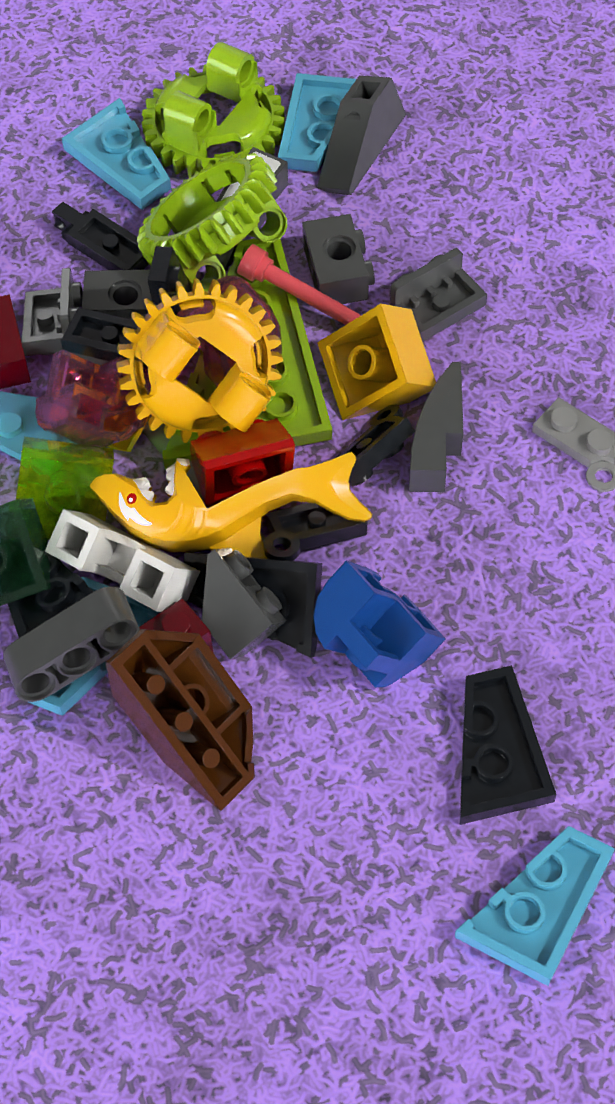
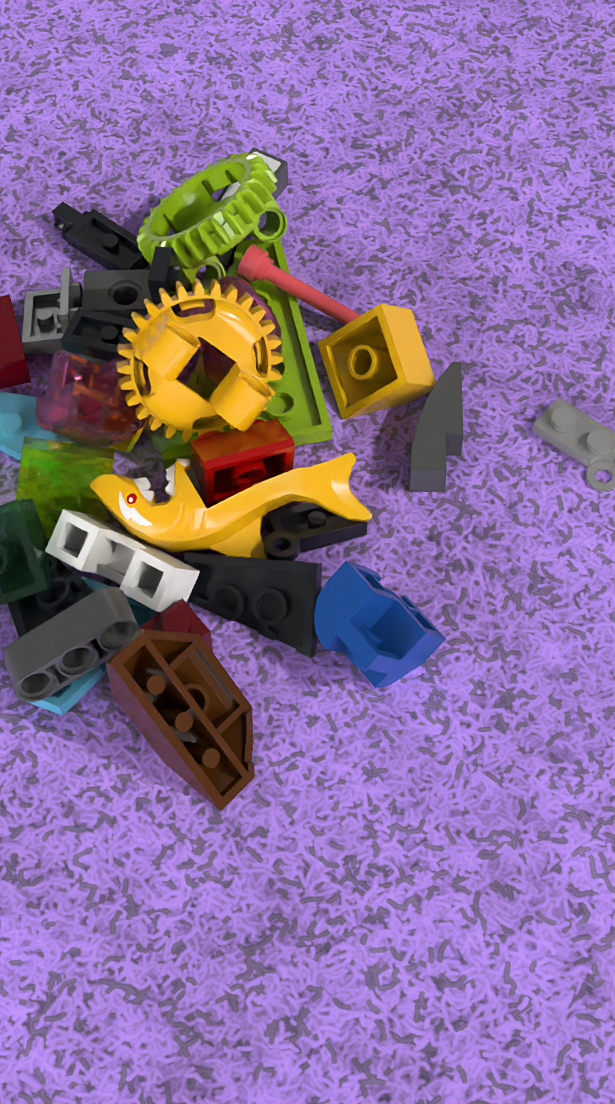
medium azure wing [62,98,171,210] -> none
lime piece [142,42,285,178] -> none
dark grey slope [202,548,287,659] -> none
medium azure wing [278,73,356,172] -> none
dark grey brick [302,214,375,304] -> none
dark grey slope [317,75,406,195] -> none
black hinge [335,404,415,486] -> none
dark grey bracket [390,248,487,342] -> none
medium azure wing [455,826,615,986] -> none
black wing [459,665,556,825] -> none

